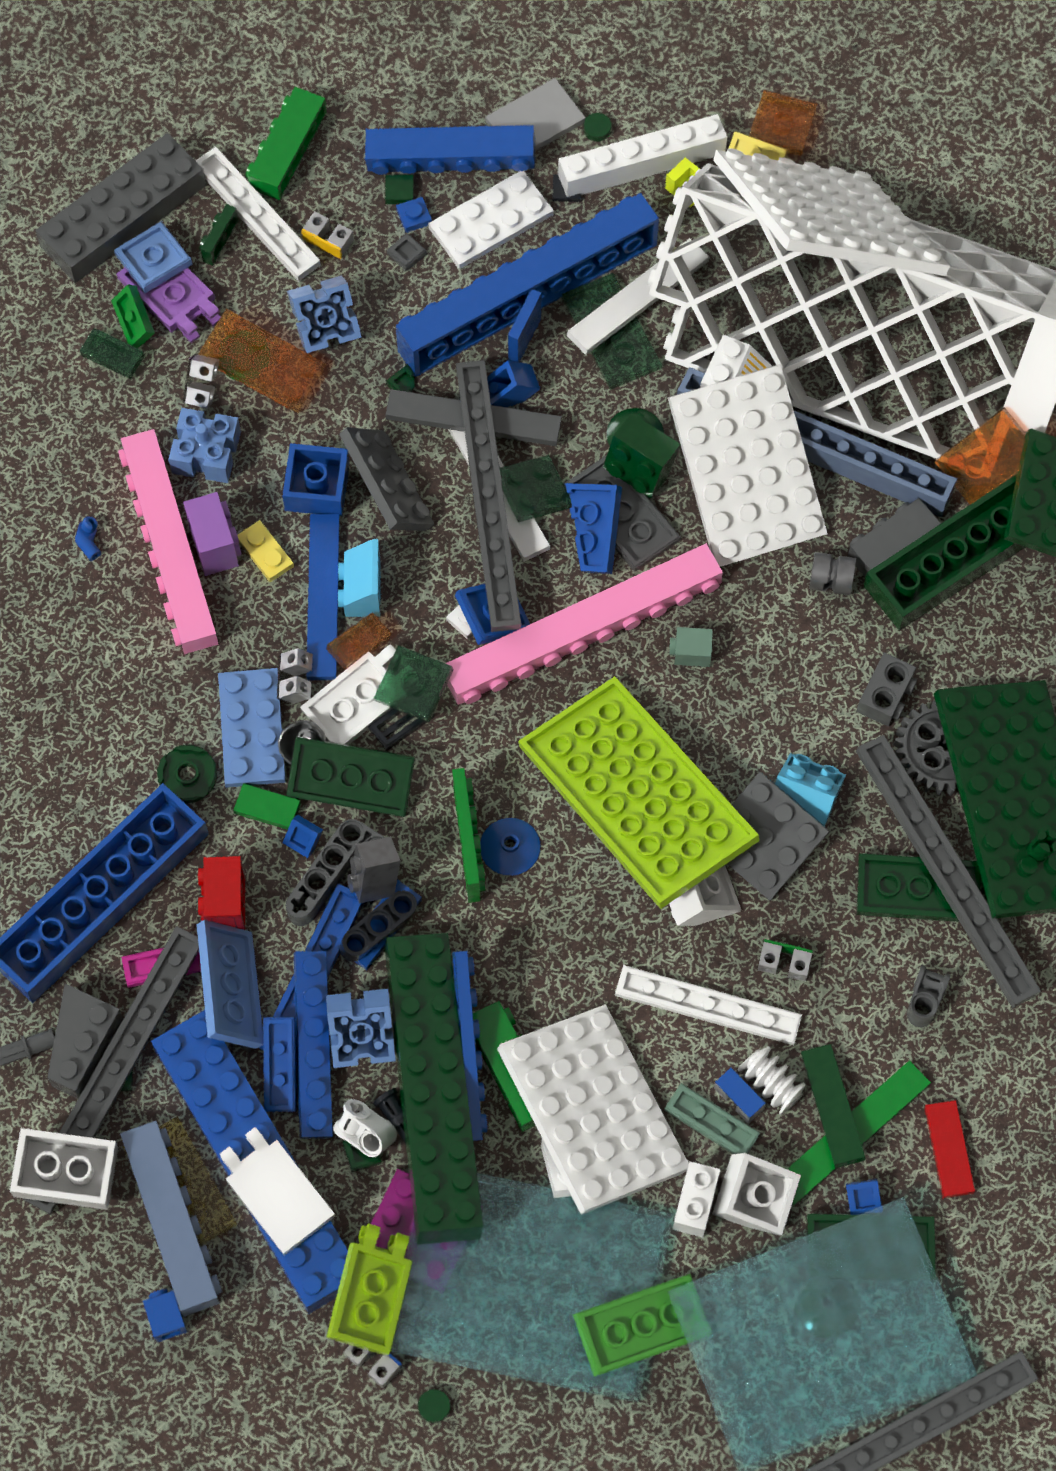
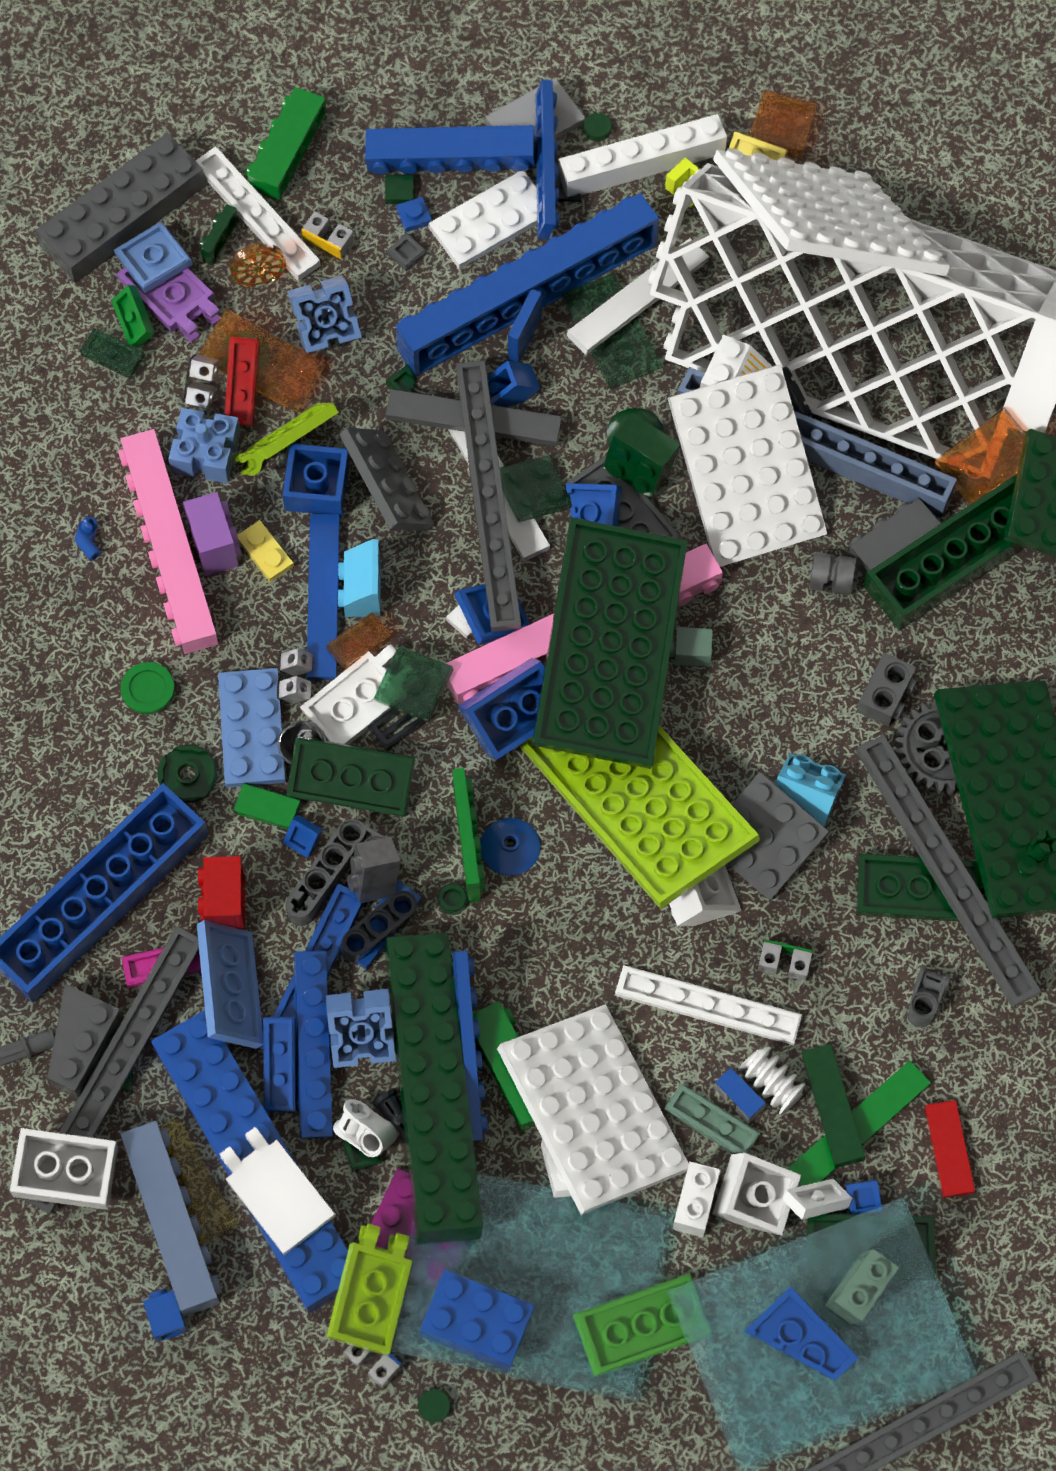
none -> green piece [120,662,175,715]
none -> red tile [224,336,260,426]
none -> clear orange tile [229,243,286,287]
none -> lime tile [232,403,339,476]
none -> blue brick [419,1269,534,1372]
none -> dark green tile [437,883,468,915]
none -> blue brick [457,658,545,760]
none -> dark green plate [532,517,688,769]
none -> blue plate [535,79,560,240]
none -> blue wing [744,1286,859,1381]
none -> black axle [782,366,812,417]
none -> white plate [783,1179,852,1219]
none -> sand green window [824,1248,899,1325]

